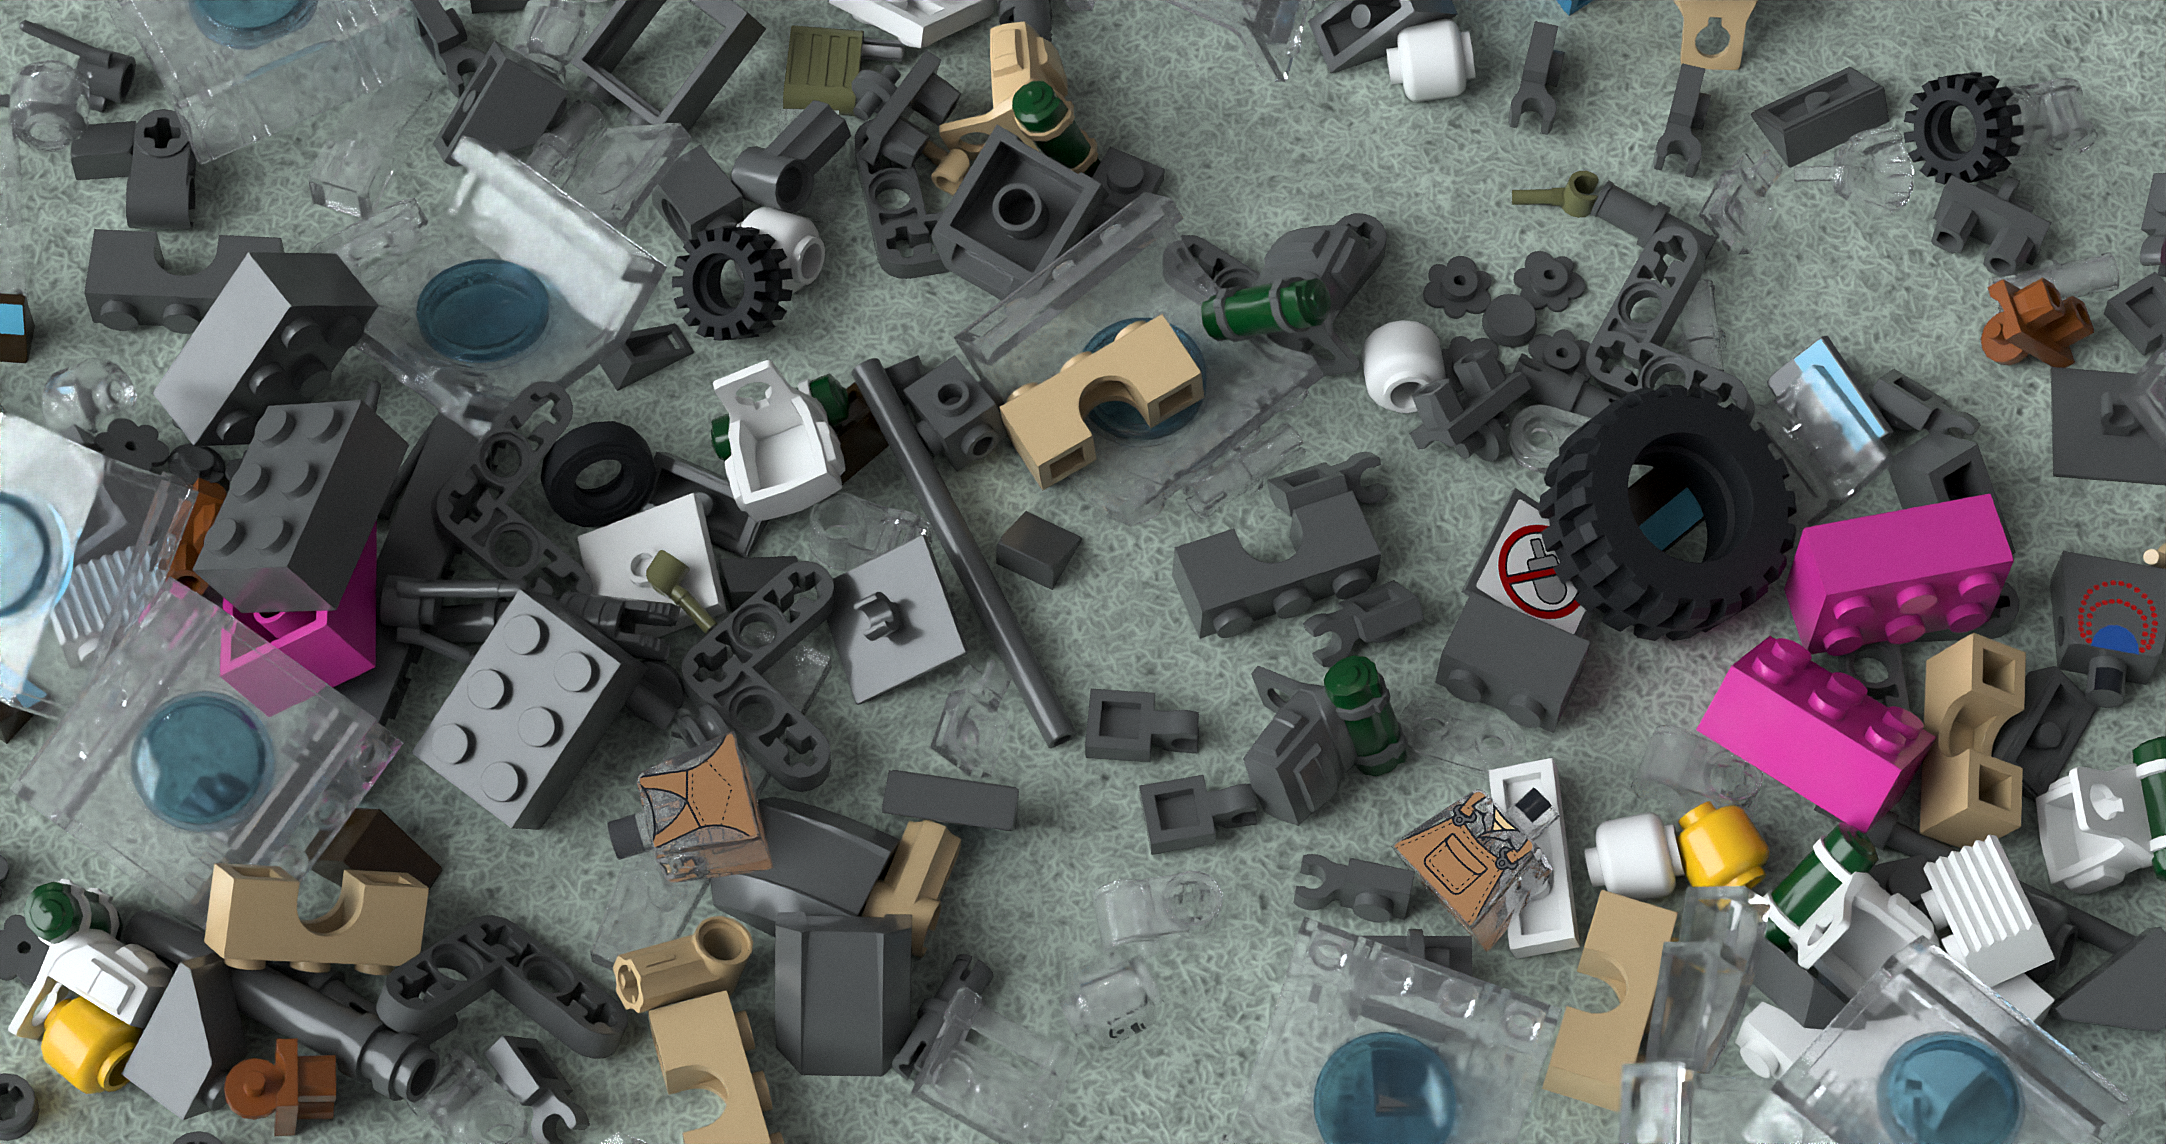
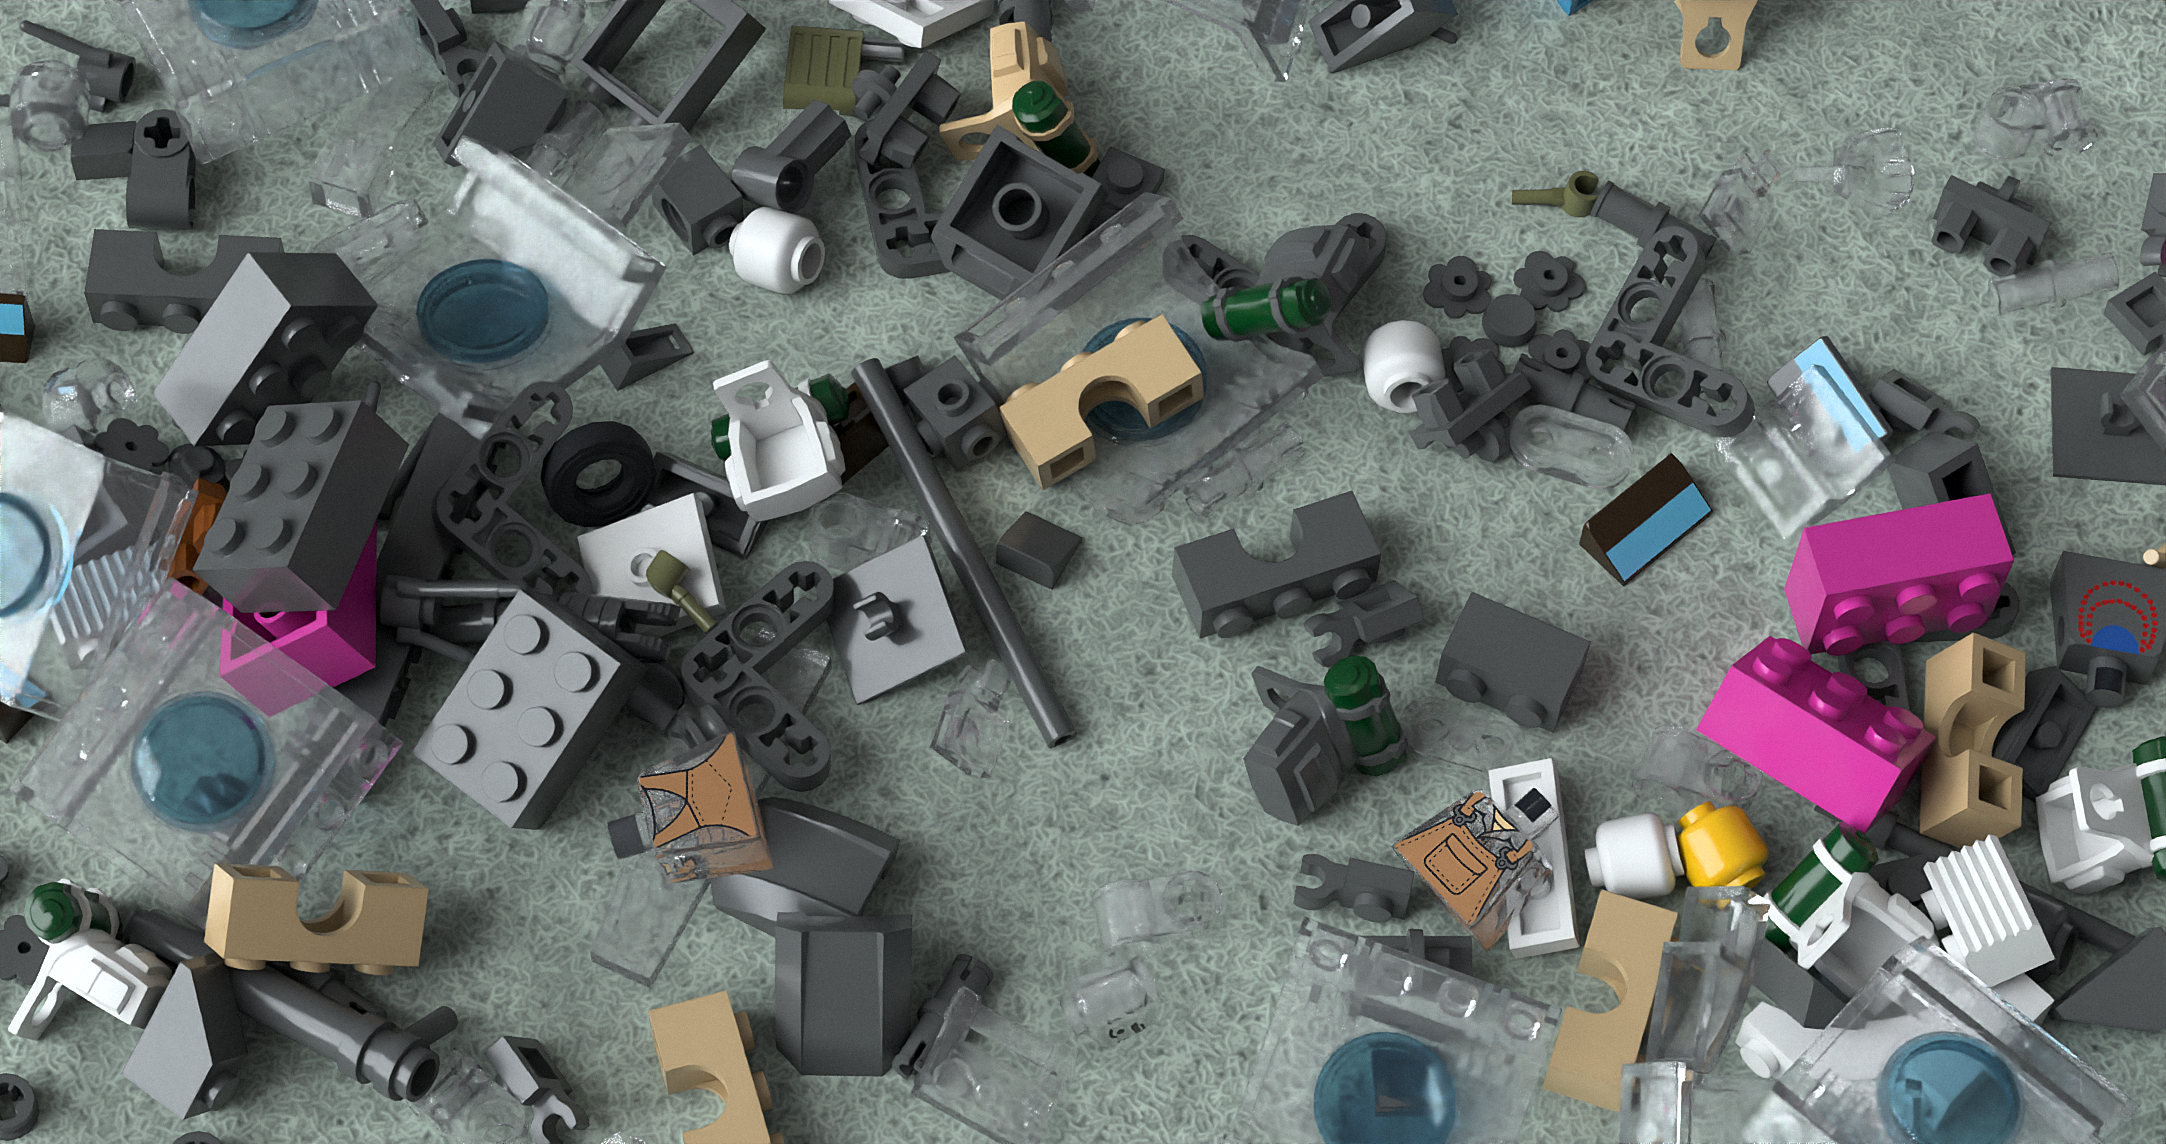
yellow head [41,996,143,1094] -> none
dark orange hips [224,1038,336,1137] -> none
dark brown slope [295,807,443,890] -> none
dark grey beam [376,915,628,1059] -> none
tan piece [613,916,753,1013] -> none
black tyre [672,227,793,341] -> none
dark grey piece [719,556,805,613] -> none
tan piece [862,819,961,958] -> none
dark grey slope [882,770,1019,831] -> none
tan hand [922,140,970,196] -> none
dark grey plate [1085,689,1199,762] -> none
dark grey plate [1139,775,1257,855] -> none
dark grey plate [1267,452,1388,517] -> none
white head [1386,19,1475,102] -> none
piece [1461,488,1595,637] -> none
dark grey plate [1508,21,1565,135] -> none
black tyre [1539,384,1797,641] -> none
dark grey plate [1653,63,1711,178] -> none
dark grey slope [1751,67,1889,168] -> none
black tyre [1904,72,2024,185] -> none
dark orange hips [1981,278,2094,368] -> none

